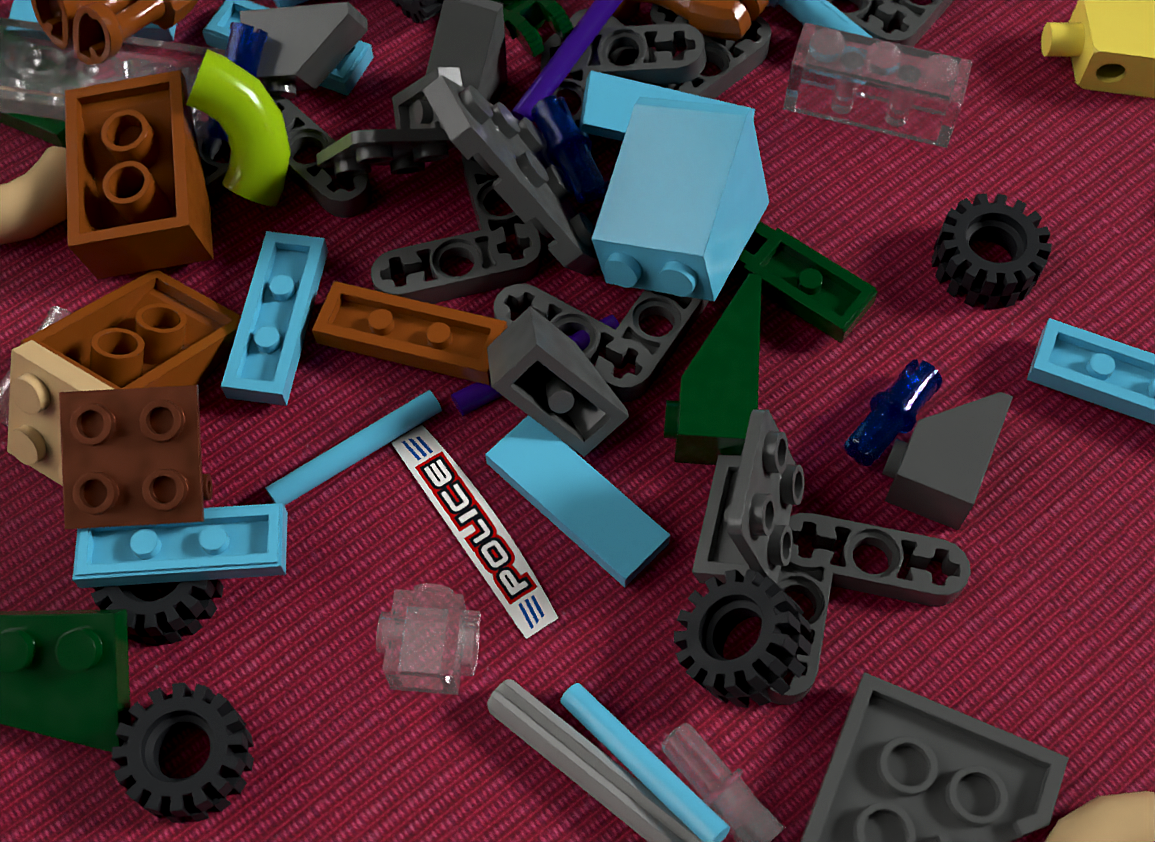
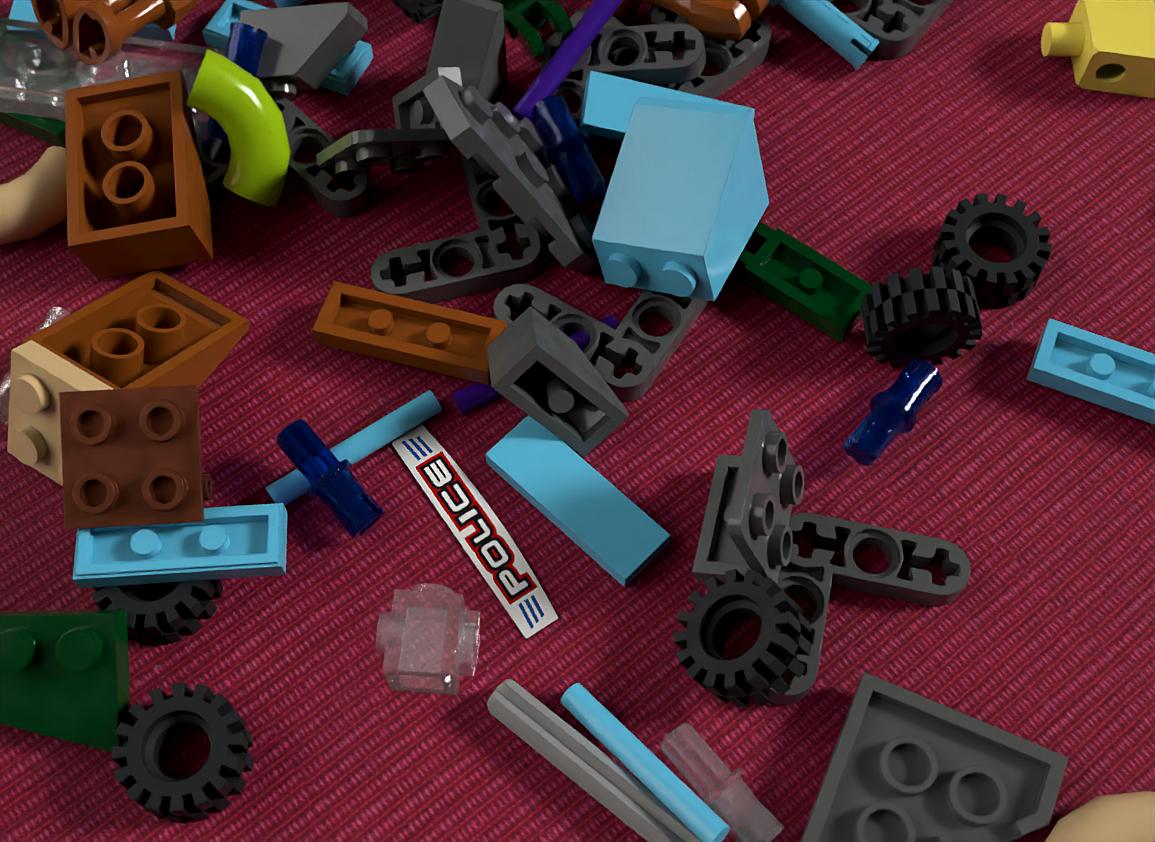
medium azure plate [221,231,328,406] -> none
dark green slope [664,273,762,465] -> none
clear brick [783,22,973,148] -> none
dark grey slope [882,392,1013,530] -> none
none -> clear blue axle [276,419,386,539]
none -> black tyre [861,266,983,369]

